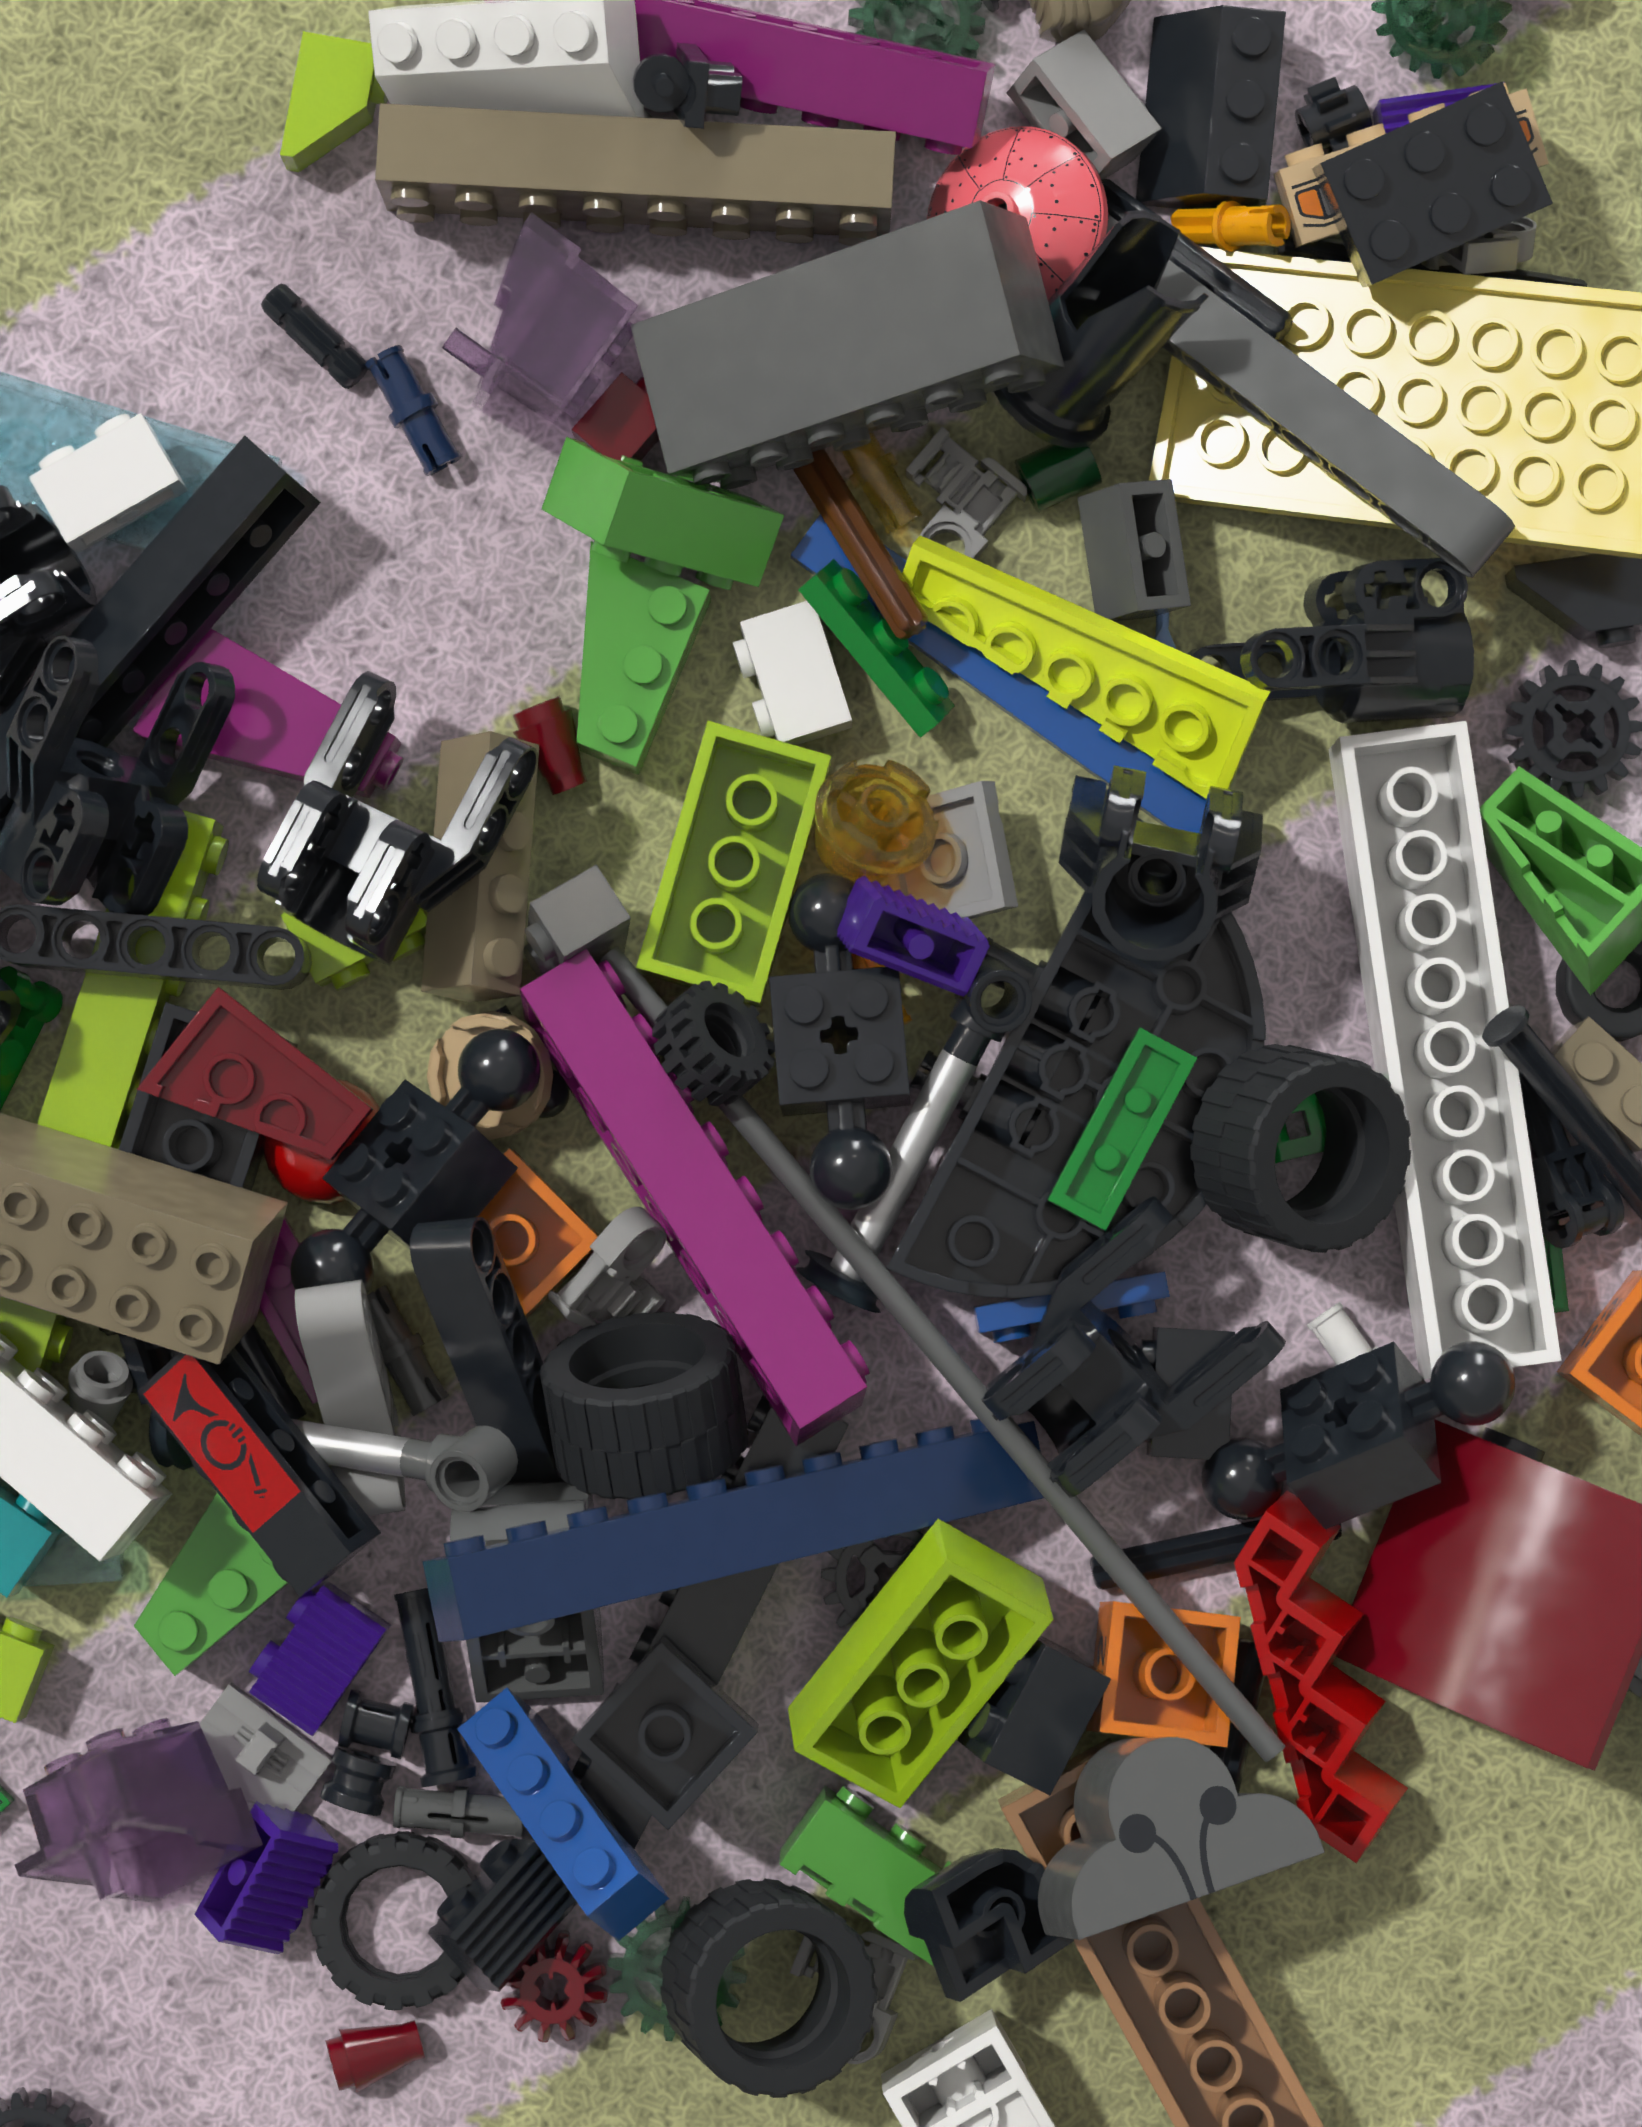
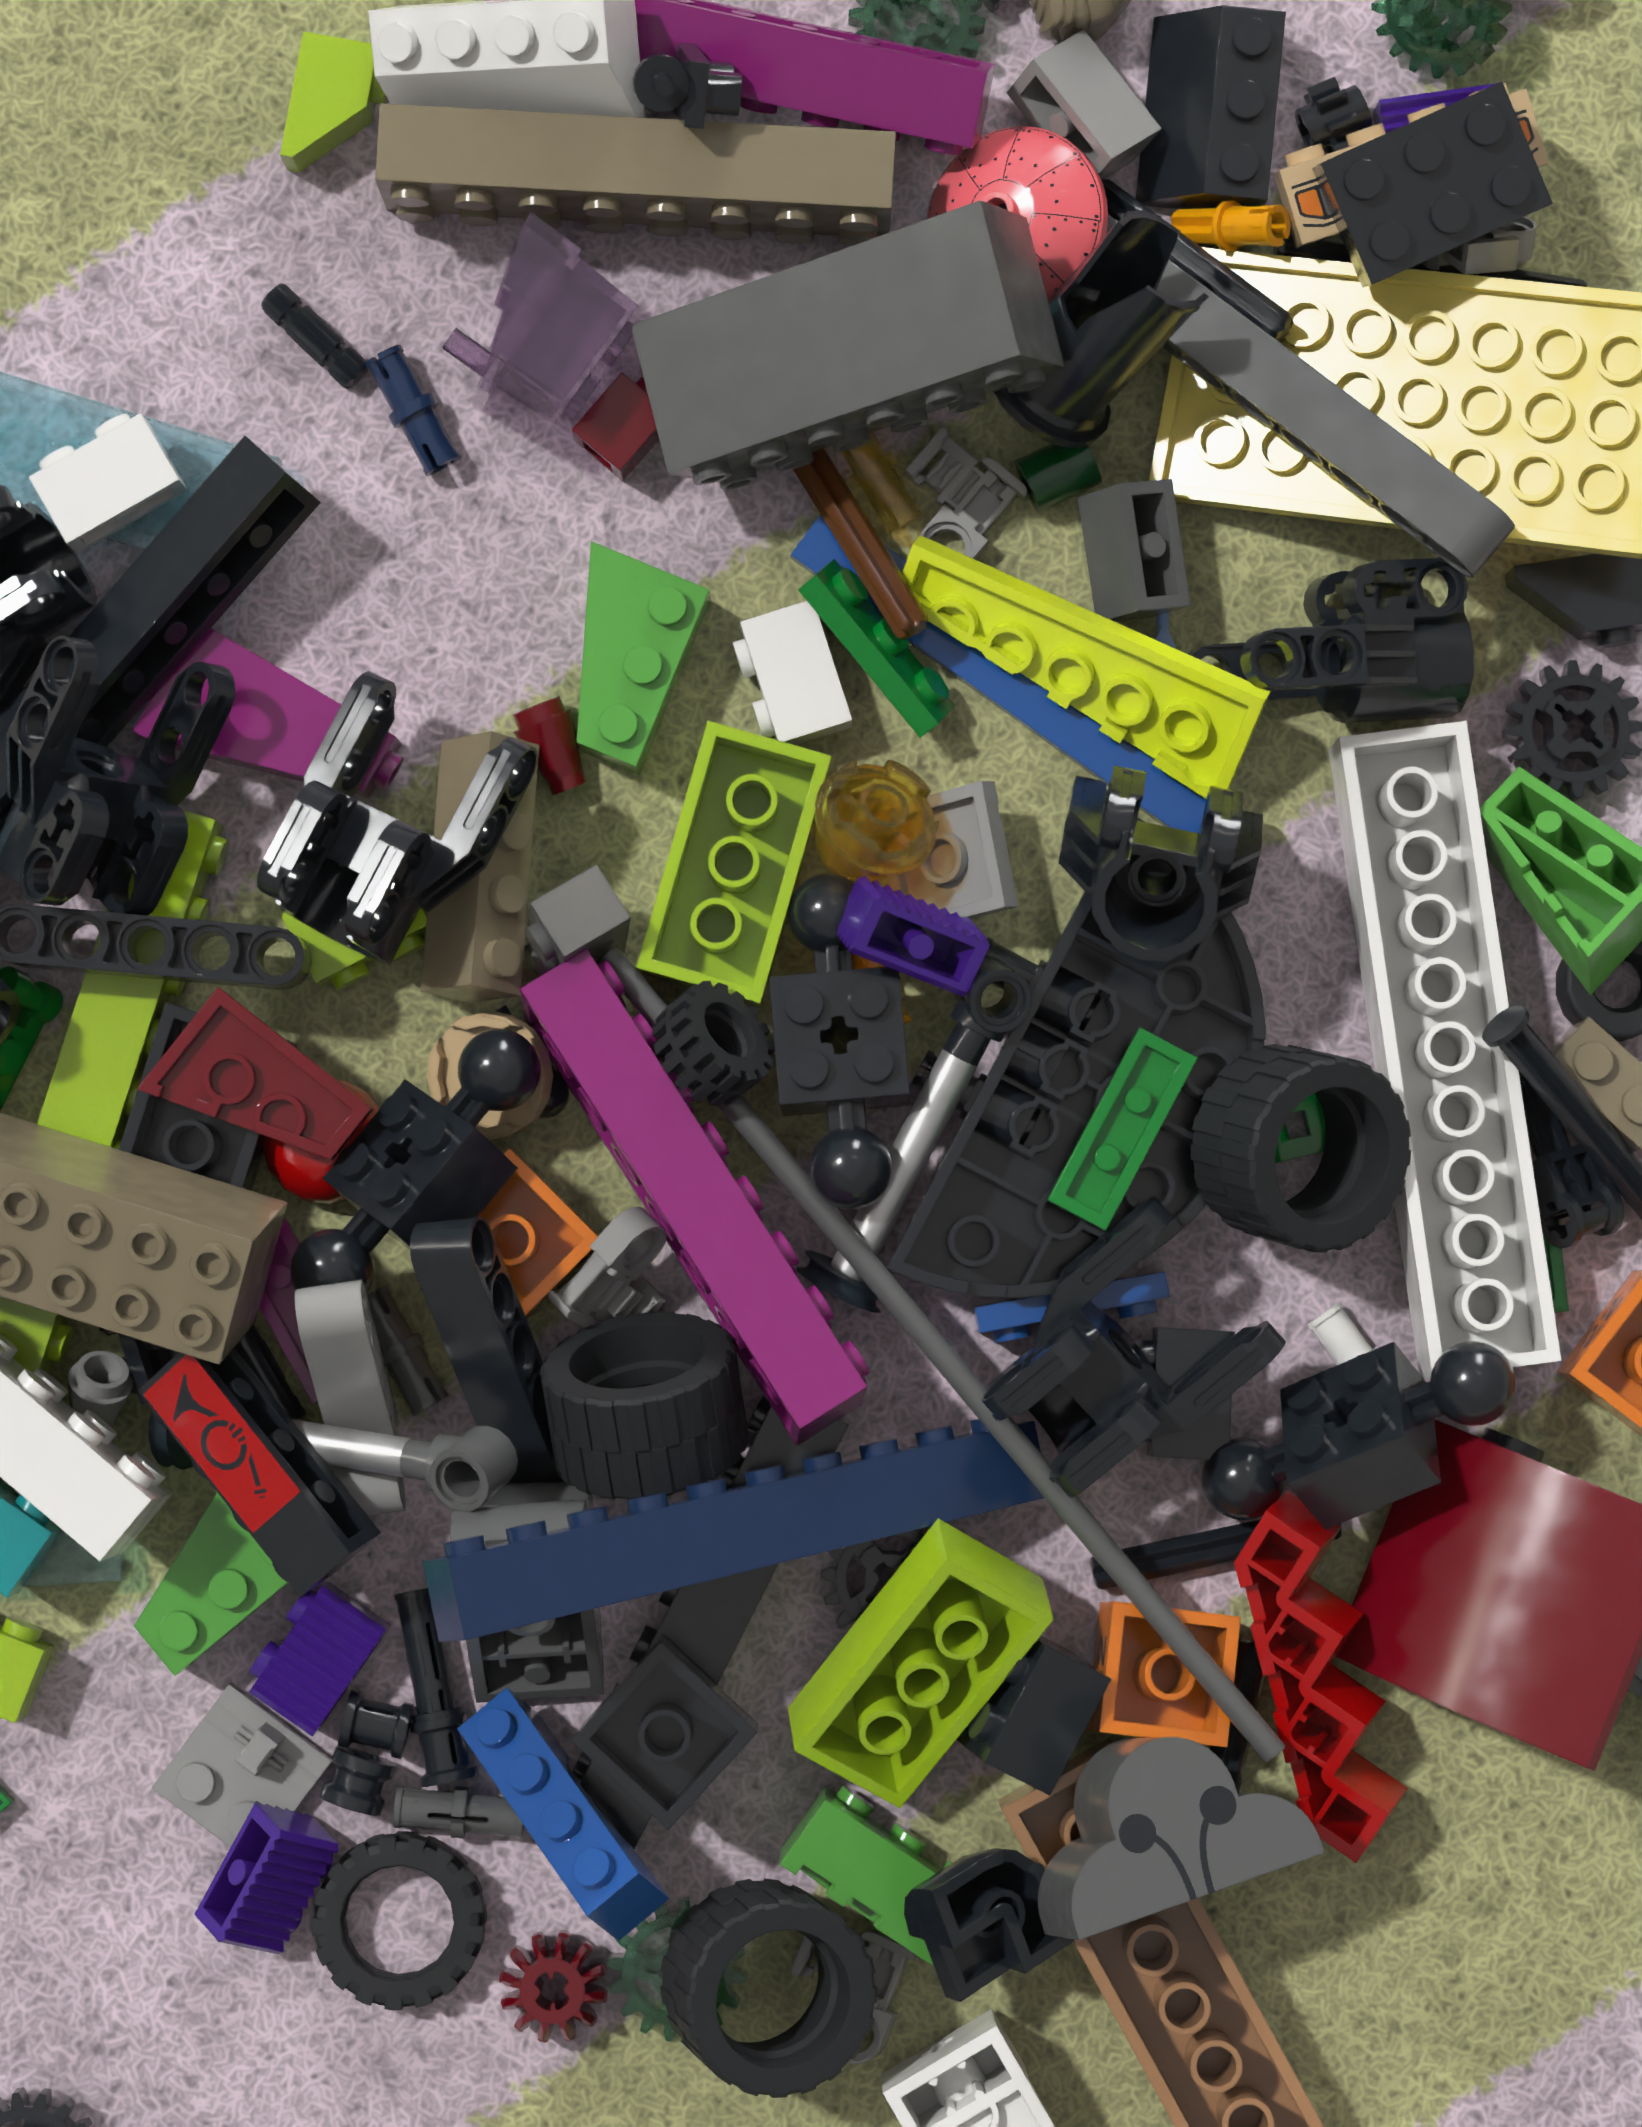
clear purple piece [14,1718,263,1903] -> none
dark red cone [325,2020,425,2093] -> none
black brick [428,1839,578,1992] -> none
bright green wedge [541,437,784,590] -> none

